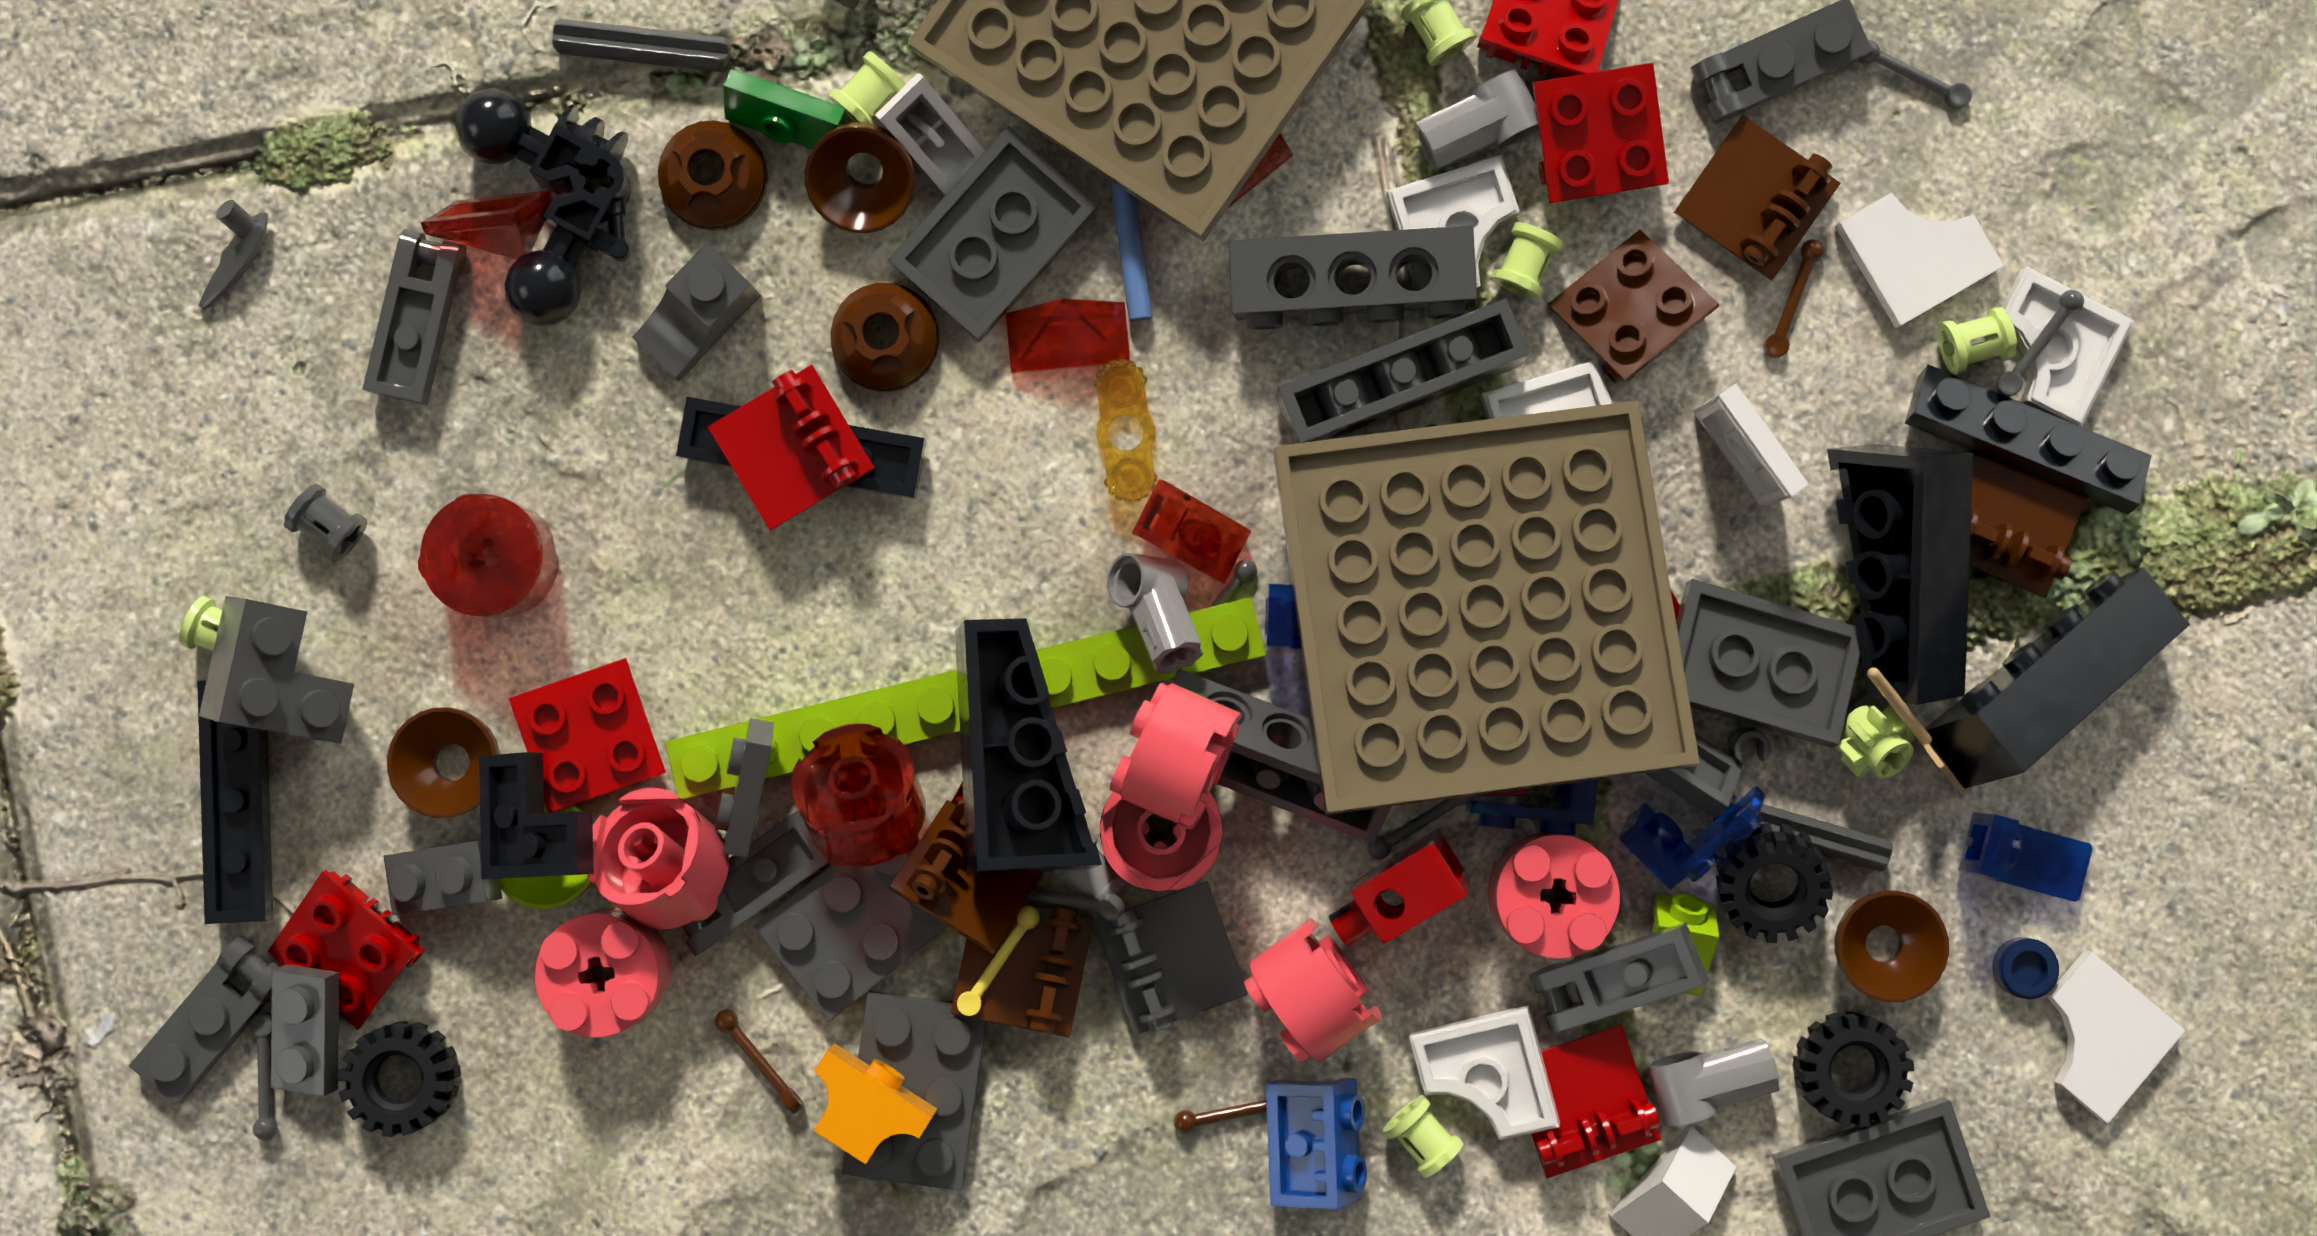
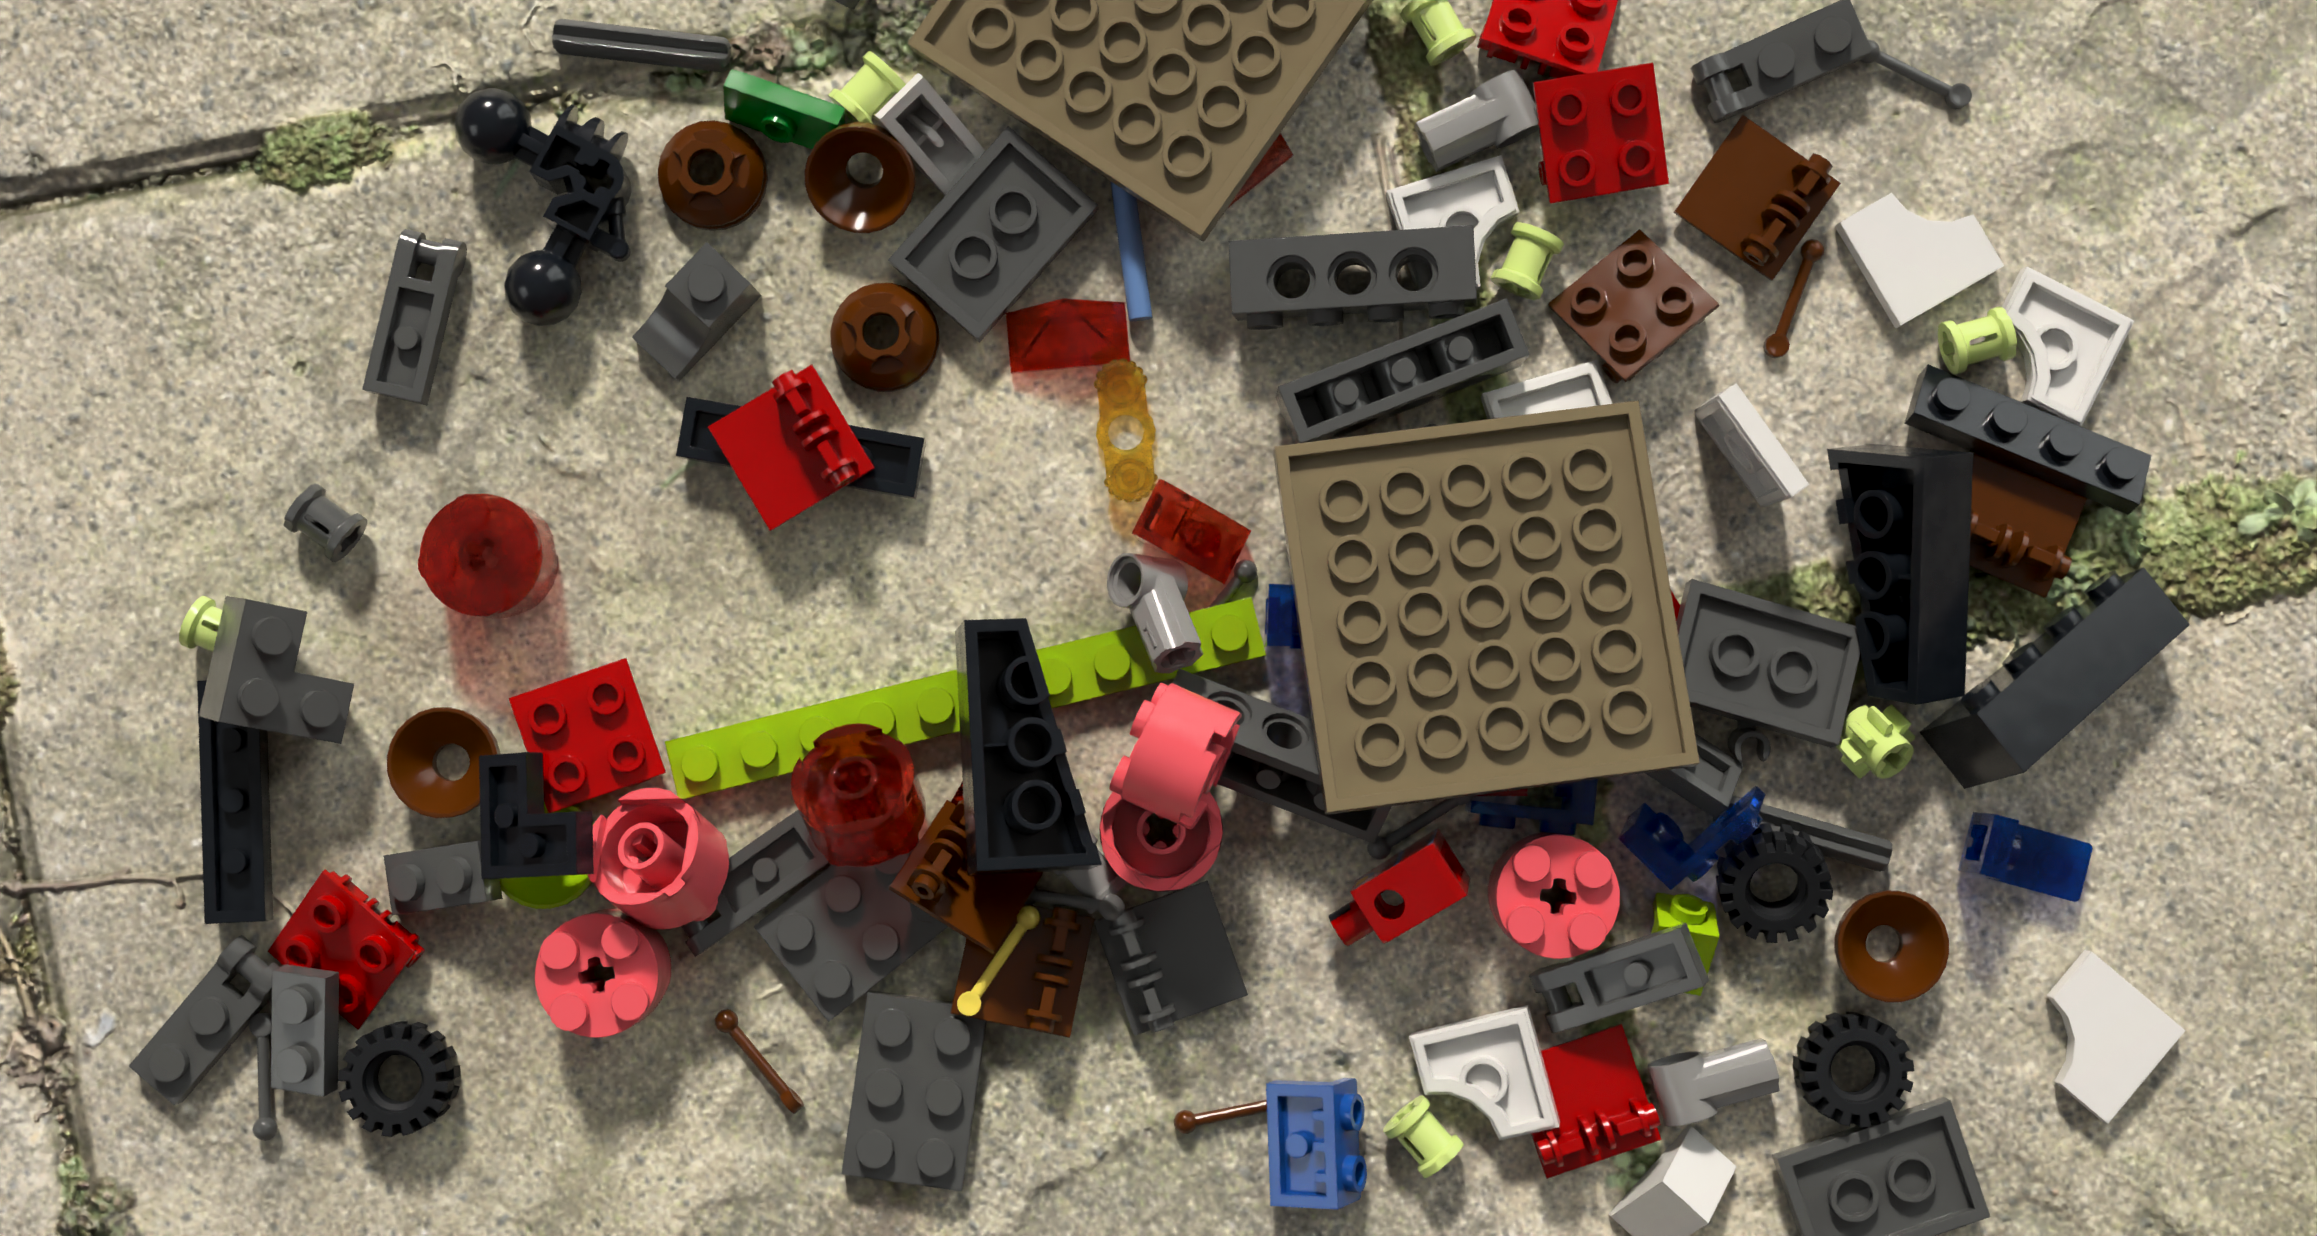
dark grey bar [198,200,268,310] -> none
clear red slope [420,190,553,260] -> none
dark grey plate [715,718,774,858] -> none
light orange brick [813,1043,937,1164] -> none
coral brick [1244,918,1382,1063] -> none
tan piece [1867,667,1967,795] -> none
dark blue tile [1992,937,2059,999] -> none
dark grey hinge [1997,290,2084,397] -> none

